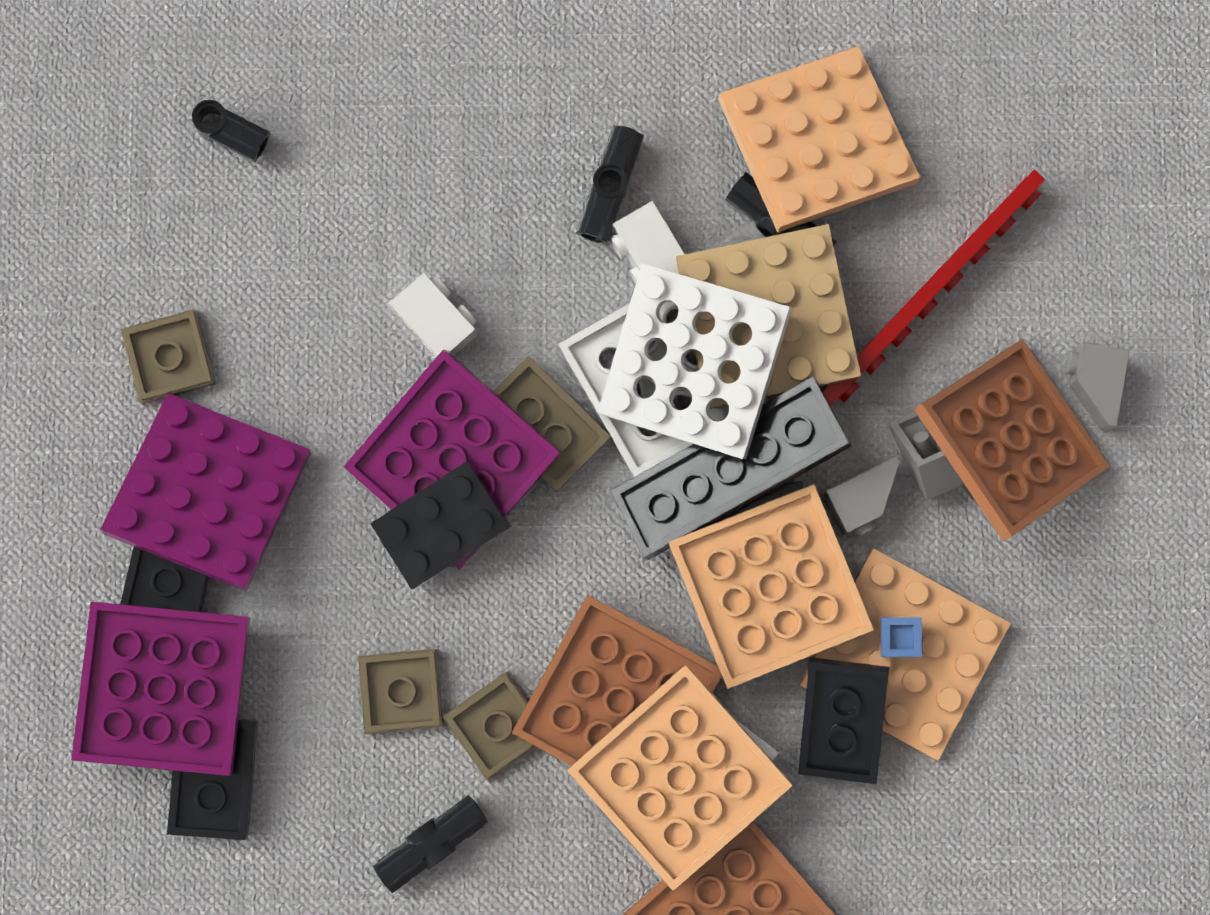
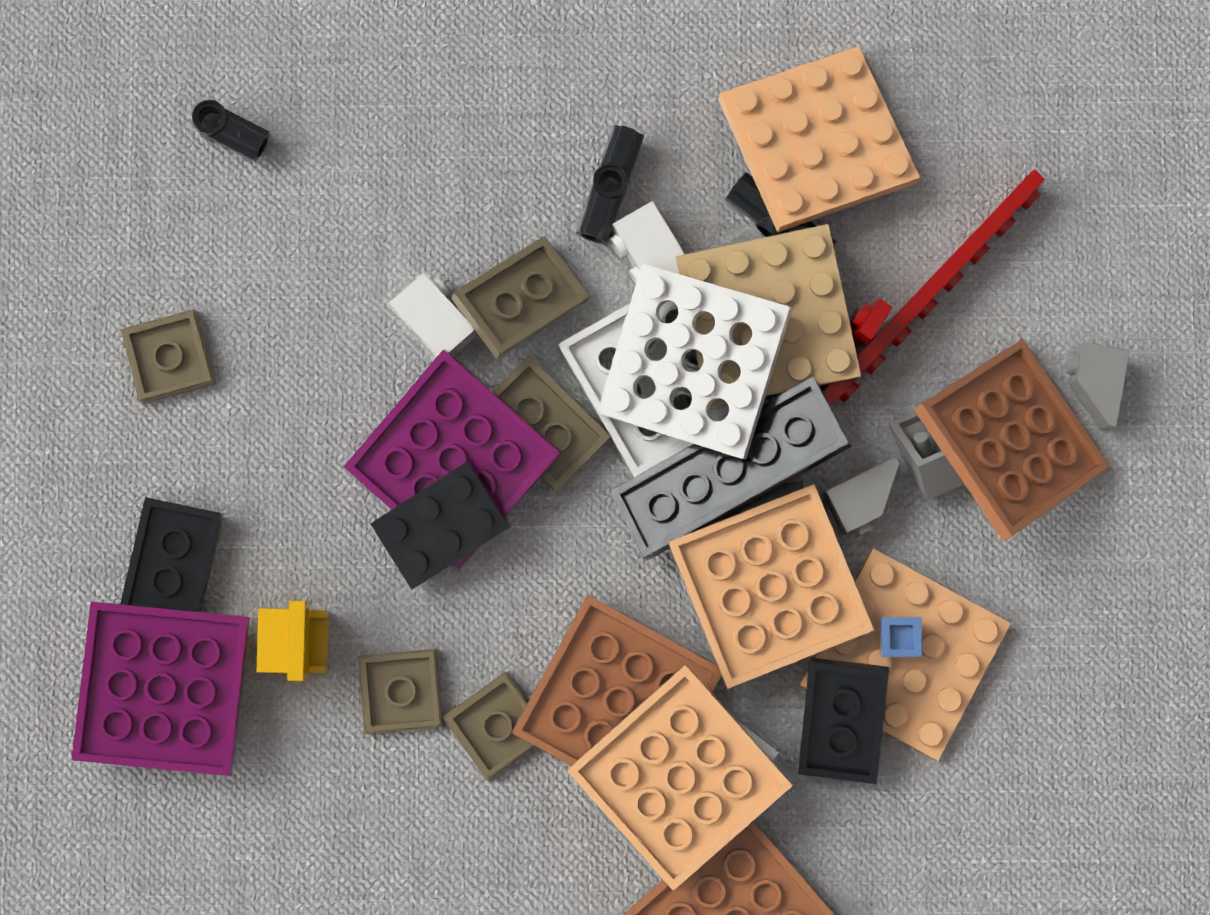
magenta plate [100,393,311,592] -> none
black plate [167,720,258,840] -> none
black piece [372,795,489,893] -> none
none -> yellow plate [256,600,330,681]
none -> dark tan plate [451,236,590,359]
none -> red plate [849,299,893,348]

